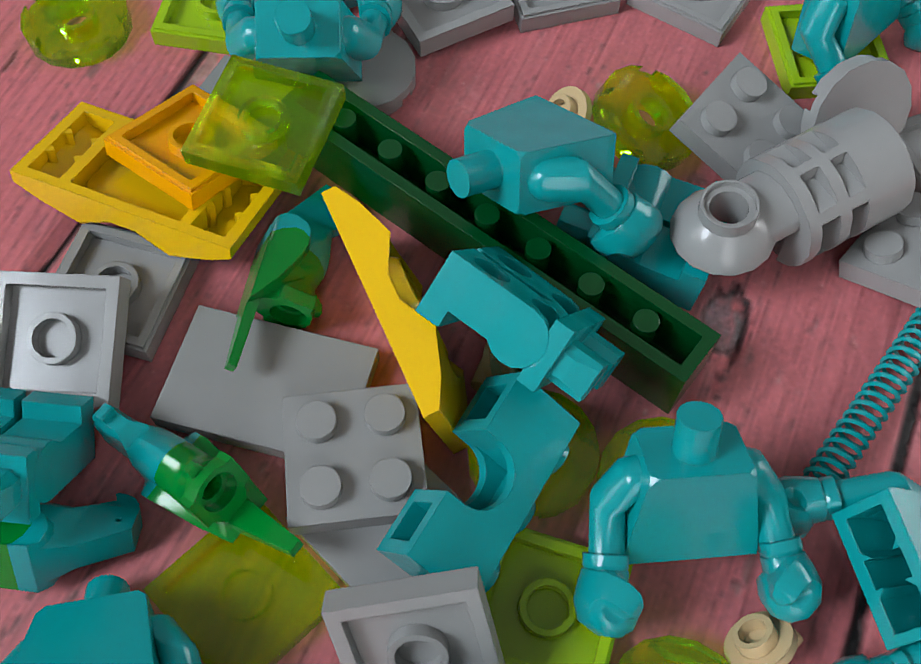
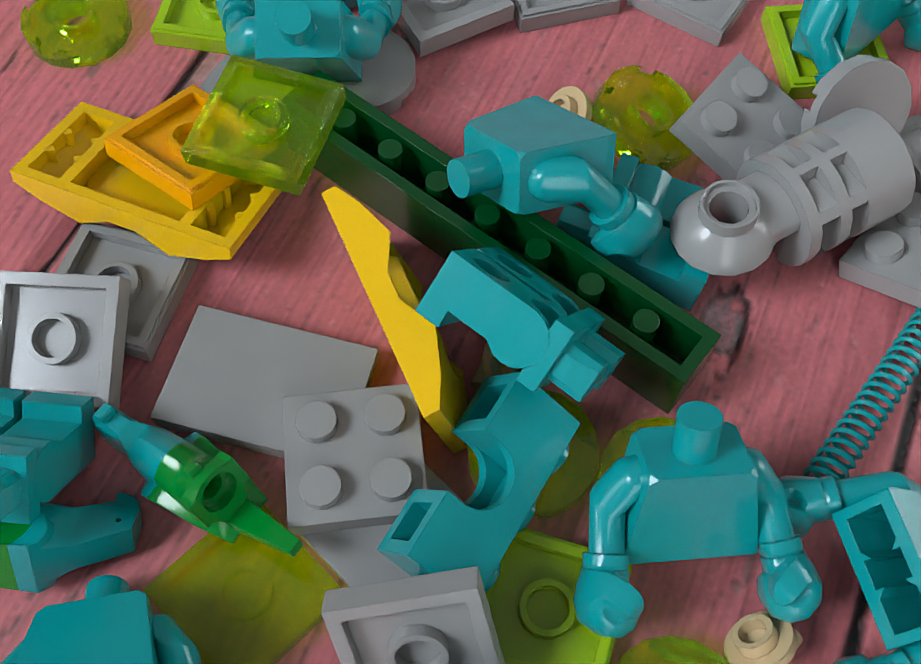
green animal [224,184,339,372] -> none

